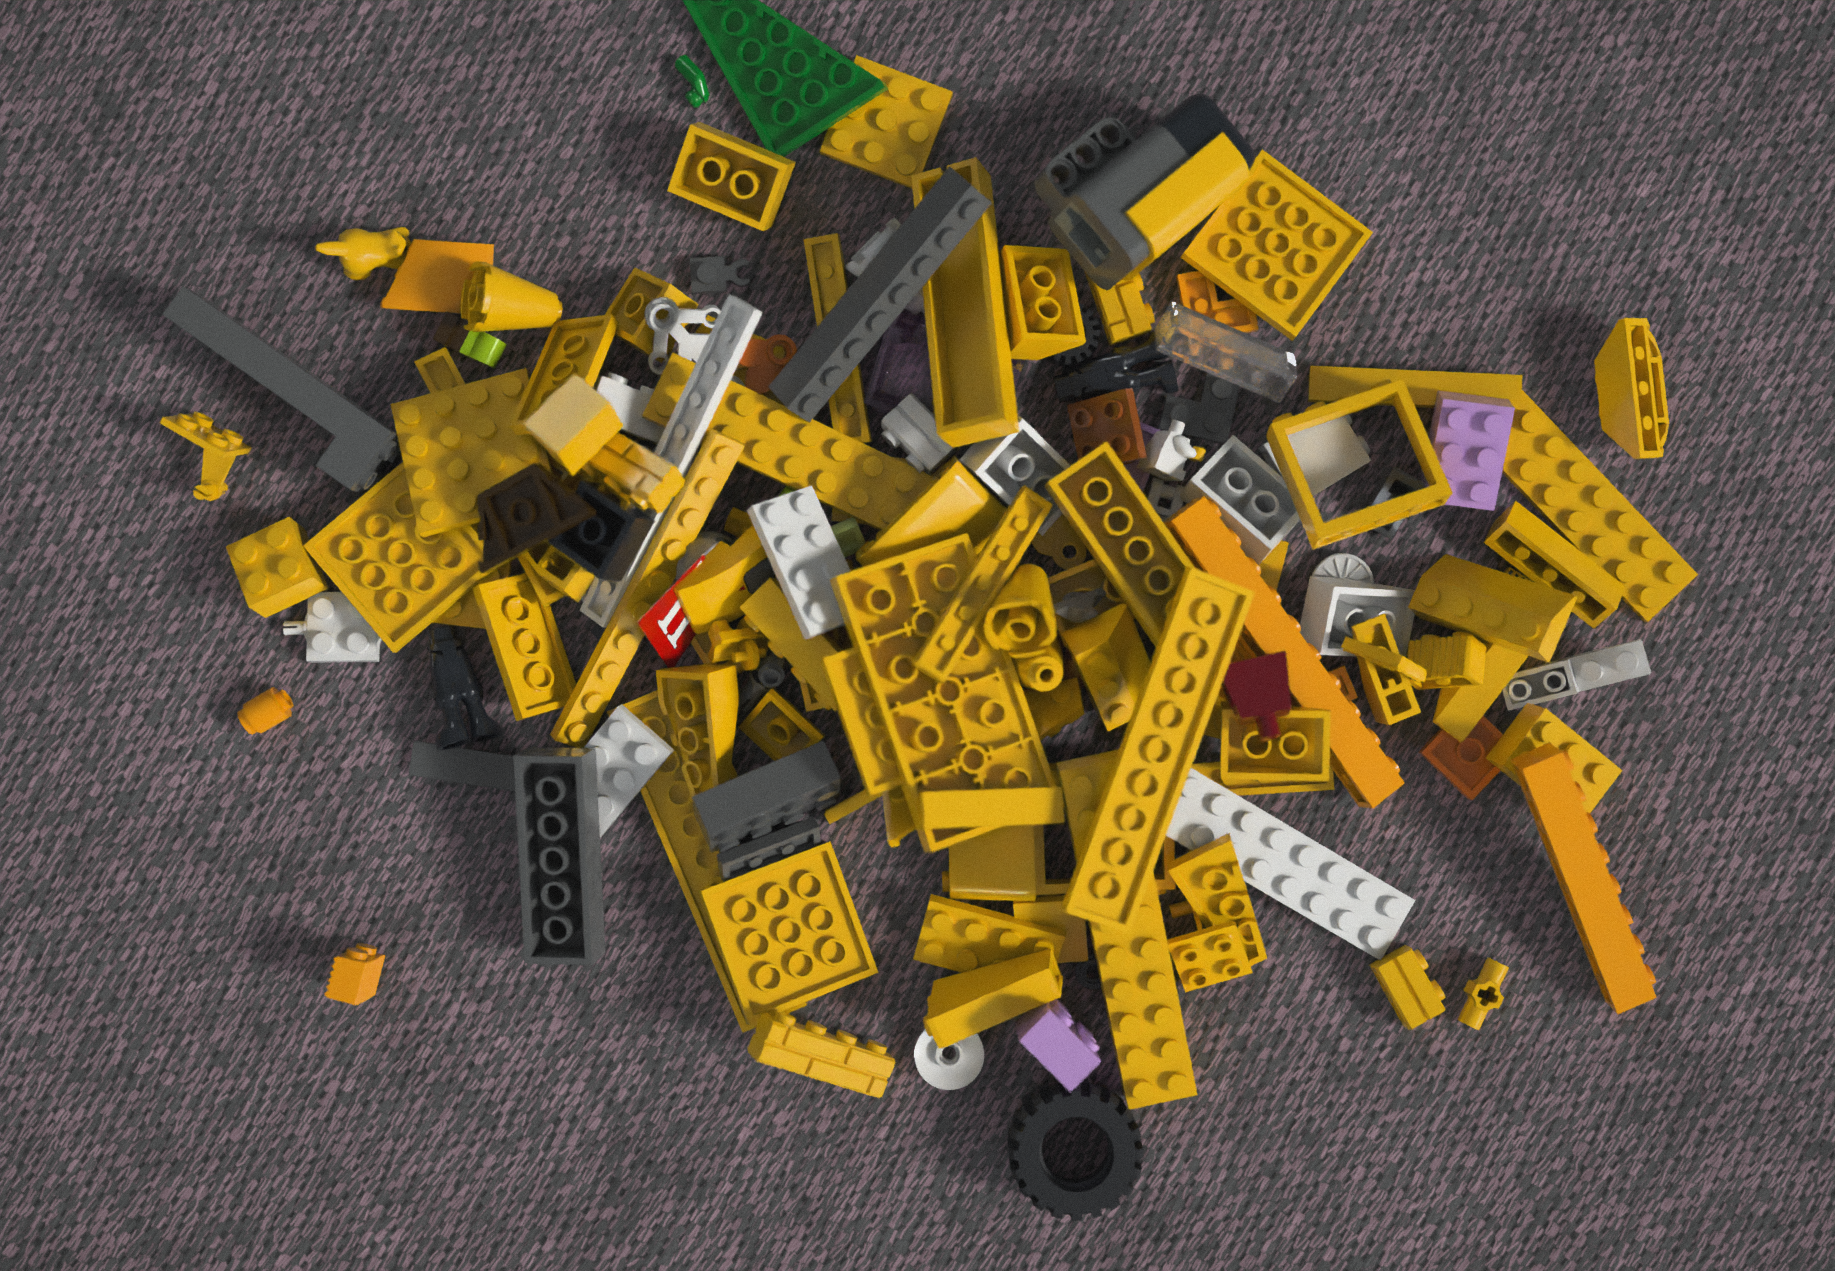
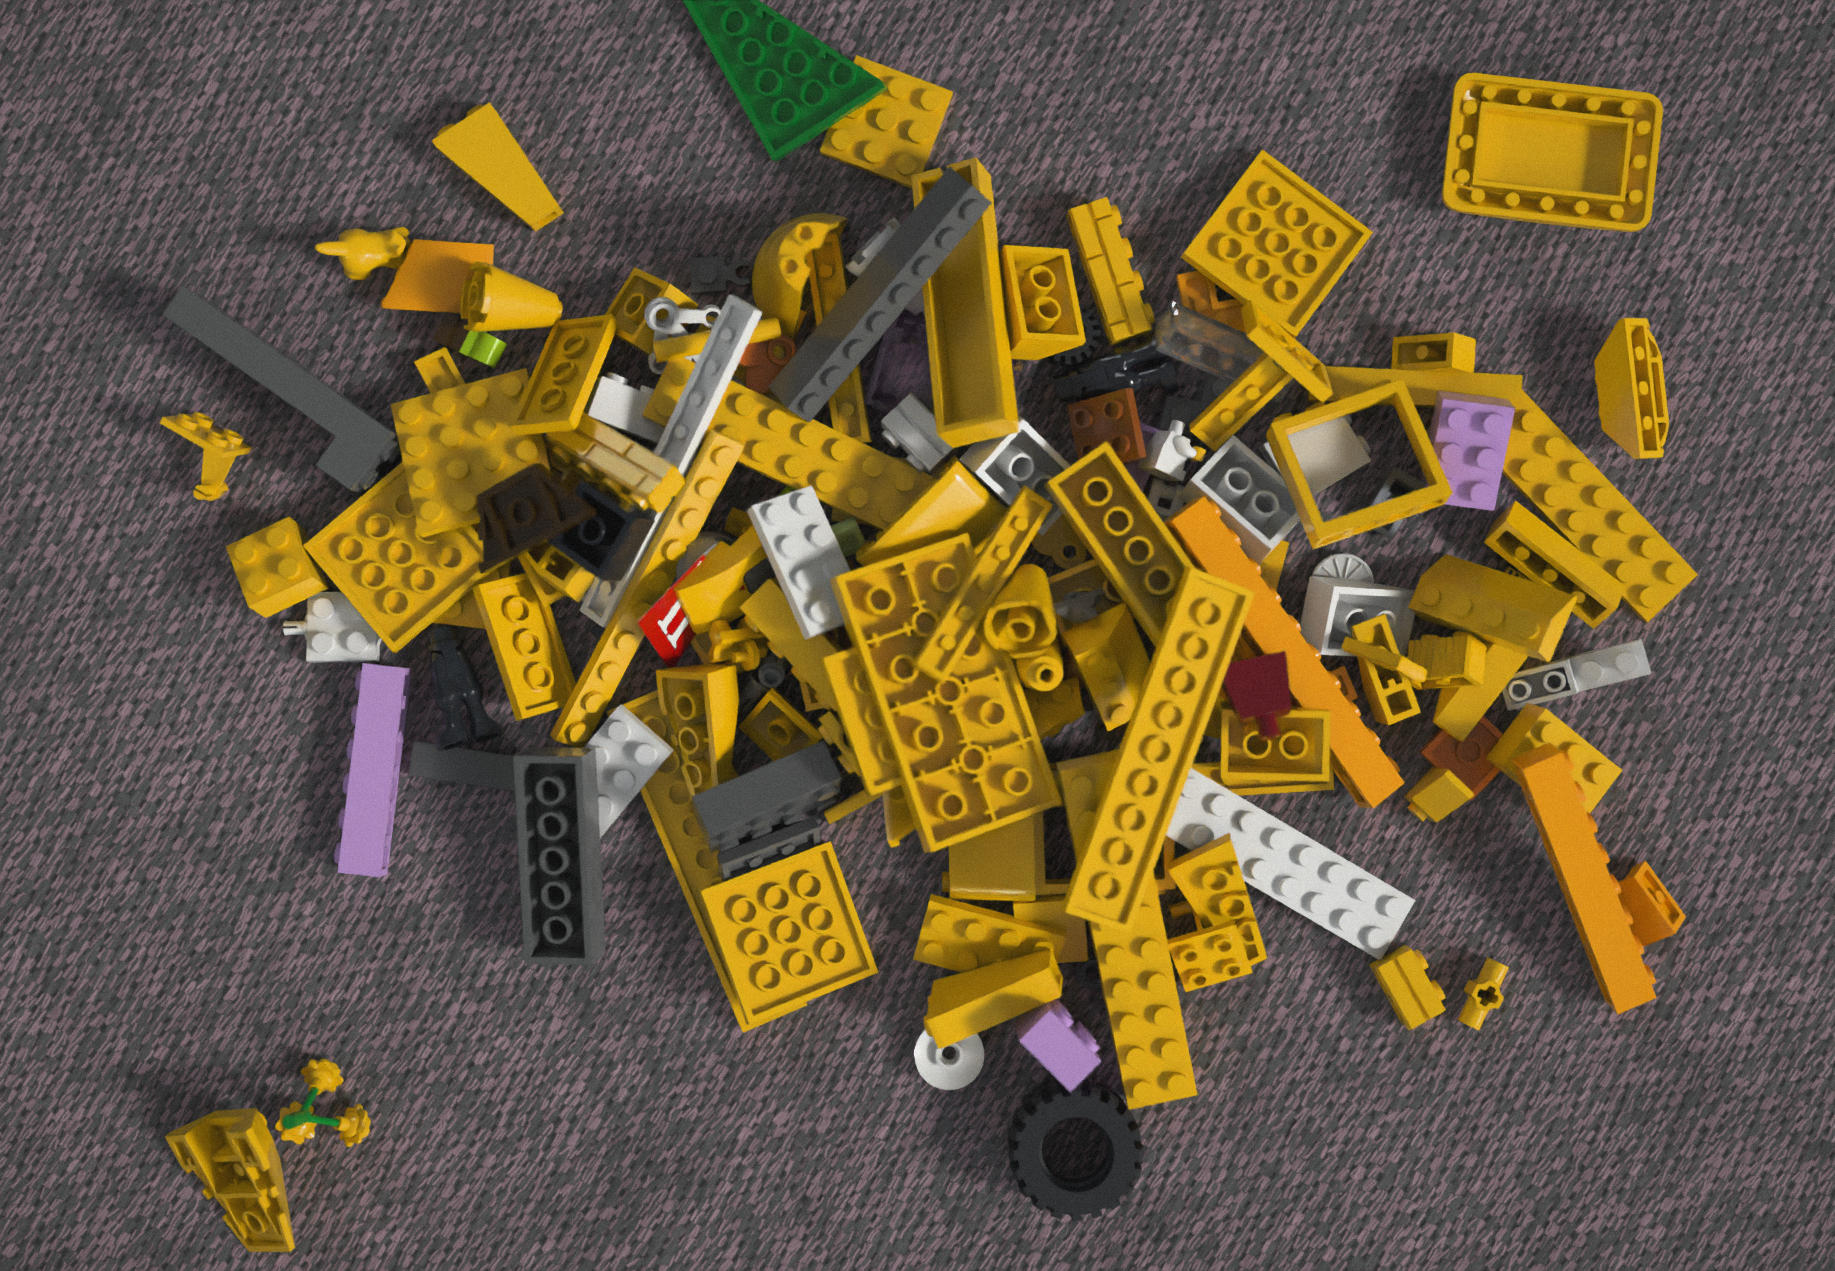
light orange brick [237,687,294,735] -> none
light orange brick [324,943,385,1005] -> none
yellow slope [521,373,623,476] -> none
yellow brick [667,122,796,232] -> none
green arm [674,55,710,108] -> none
yellow brick [748,1010,895,1098] -> none
yellow tile [919,787,1064,829] -> none
piece [1035,93,1255,290] -> none
none -> yellow wedge [164,1108,295,1252]
none -> yellow plant [275,1059,371,1147]
none -> lavender brick [334,663,412,877]
none -> yellow slope [431,102,564,232]
none -> yellow piece [652,317,781,363]
none -> yellow cone [752,213,848,343]
none -> yellow plate [818,710,861,777]
none -> yellow piece [1189,299,1333,452]
none -> yellow slope [1391,332,1476,373]
none -> yellow slope [1404,767,1474,823]
none -> yellow wedge [1442,73,1663,232]
none -> light orange panel [1617,860,1686,947]

